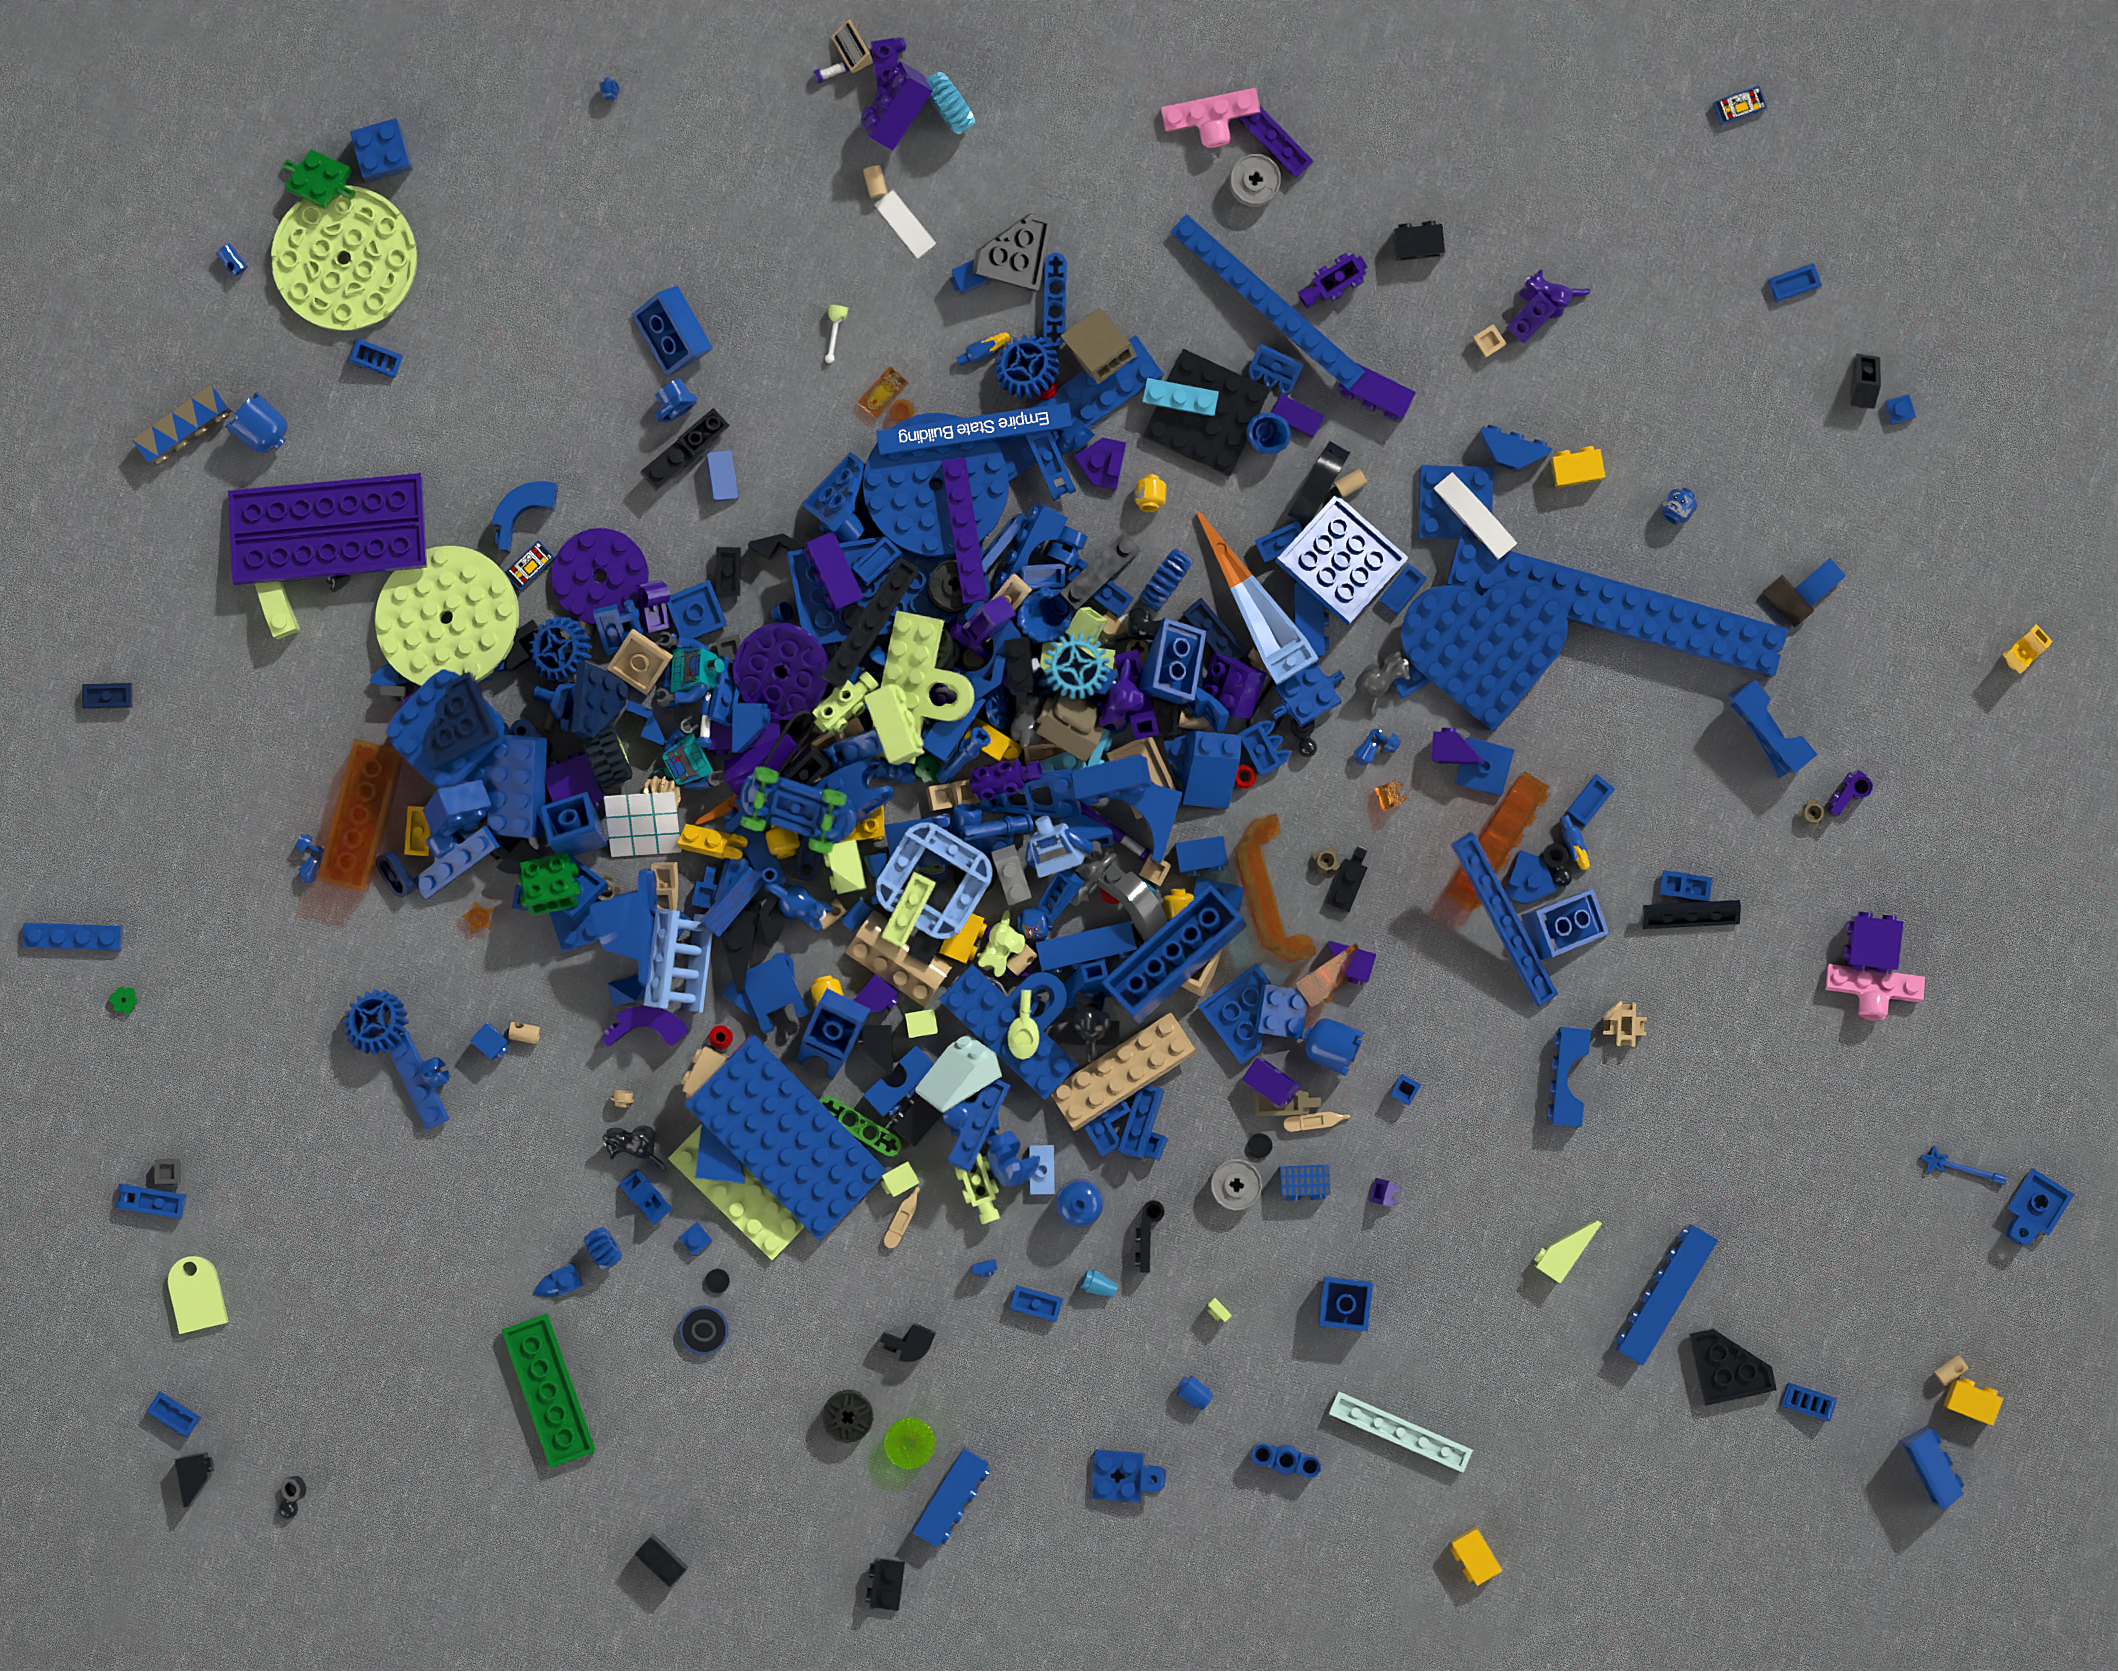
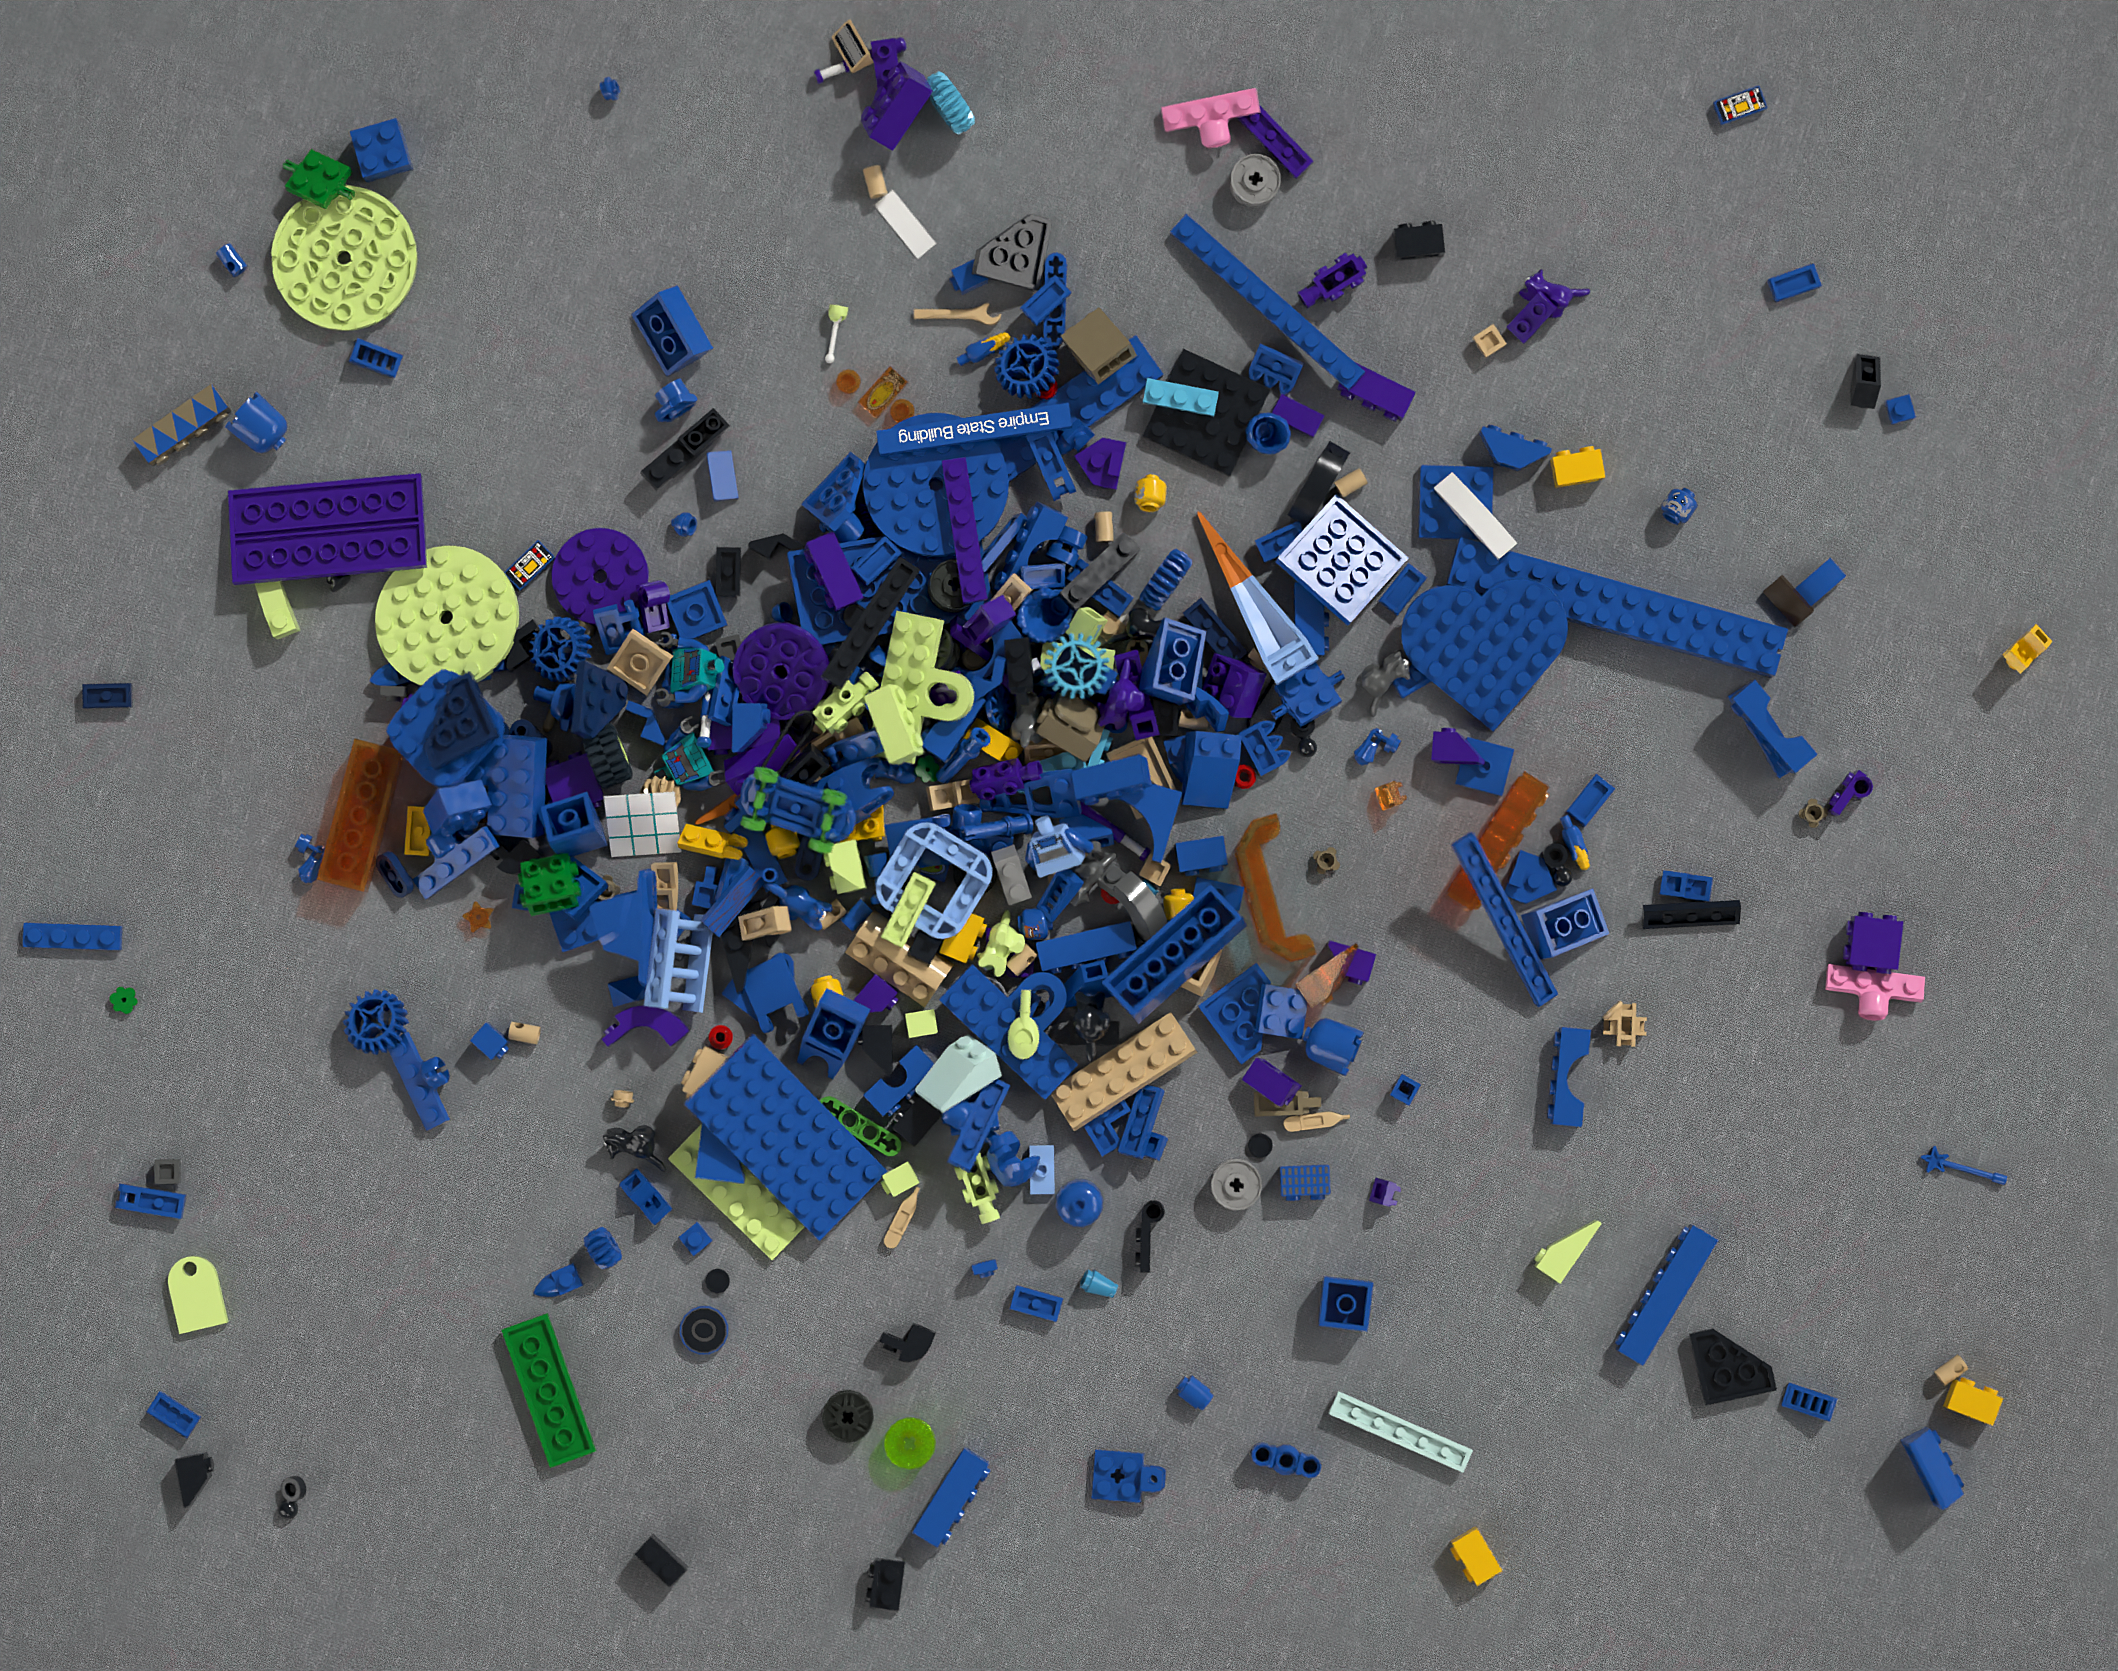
blue arch [492,481,558,552] -> none
yellowish green plate [1207,1297,1232,1322] -> none
black plate [1327,845,1368,912] -> none
blue plate [2006,1168,2074,1245] -> none
none -> blue plate [671,512,697,537]
none -> tan plate [738,906,792,941]
none -> clear orange plate [836,369,861,394]
none -> tan piece [914,303,1001,326]
none -> blue tile [1020,275,1072,326]
none -> tan piece [1094,512,1114,543]

